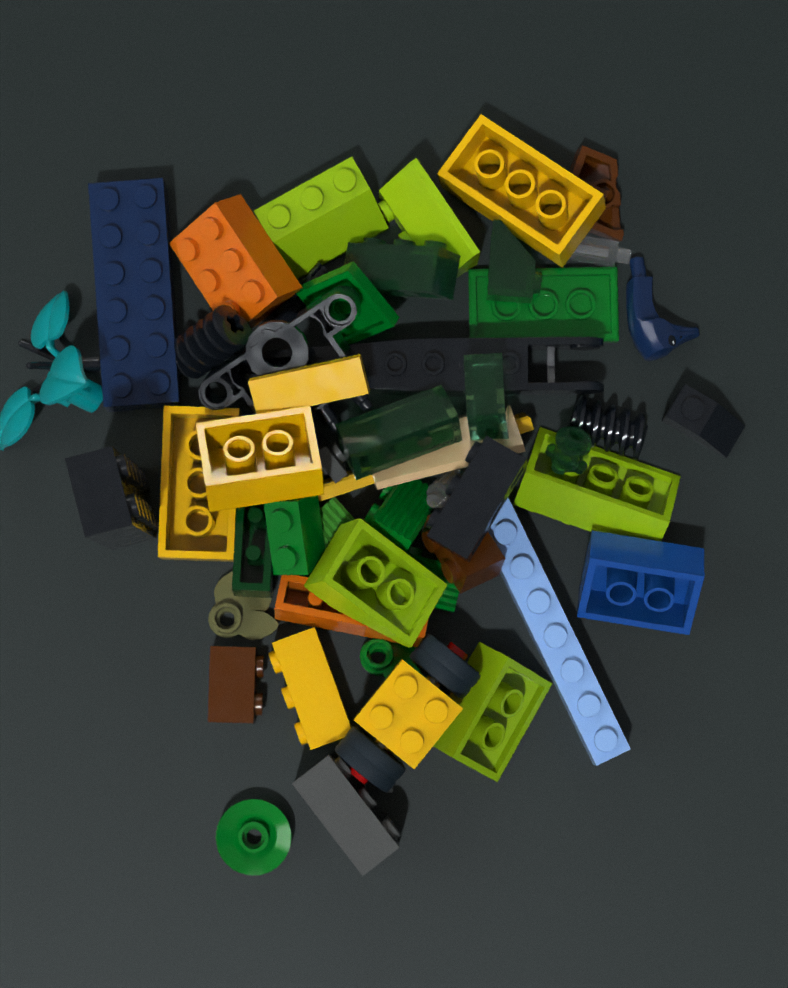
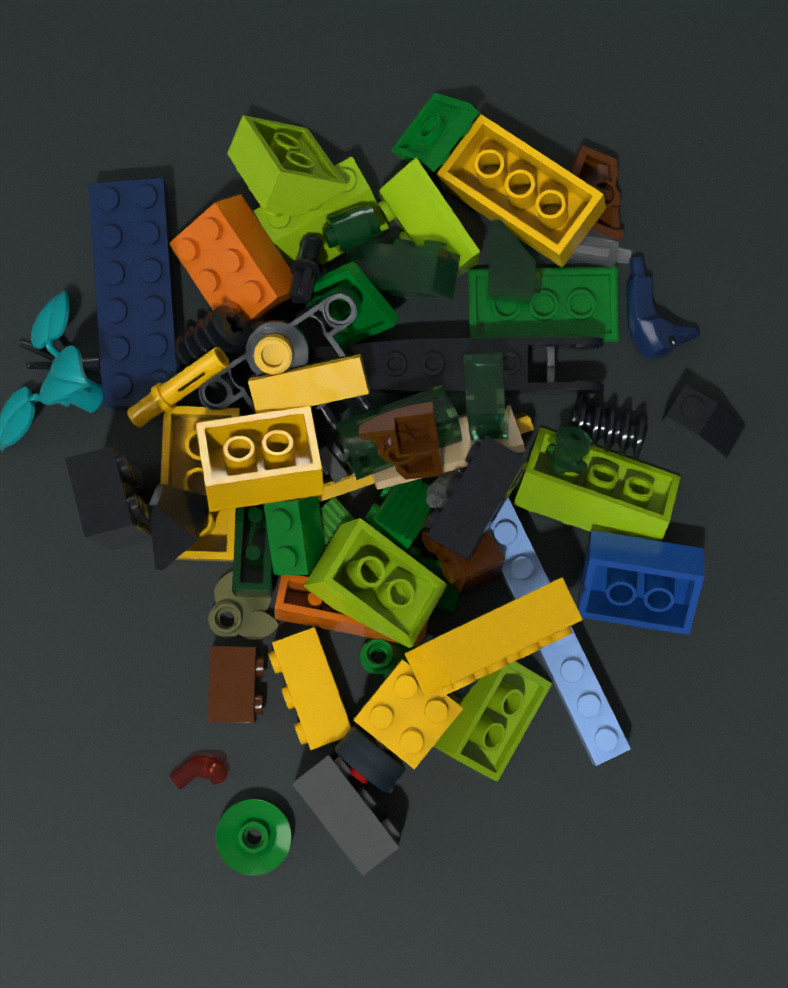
none -> yellow pin [127,346,229,428]
none -> black slope [149,484,209,570]
none -> clear red arm [169,755,228,790]
none -> lime slope [227,115,347,217]
none -> yellow tile [254,334,294,375]
none -> black axle [288,235,324,305]
none -> dark green brick [322,205,381,253]
none -> reddish brown slope [359,402,443,480]
none -> green plate [390,93,479,172]
none -> yellow brick [405,578,583,697]

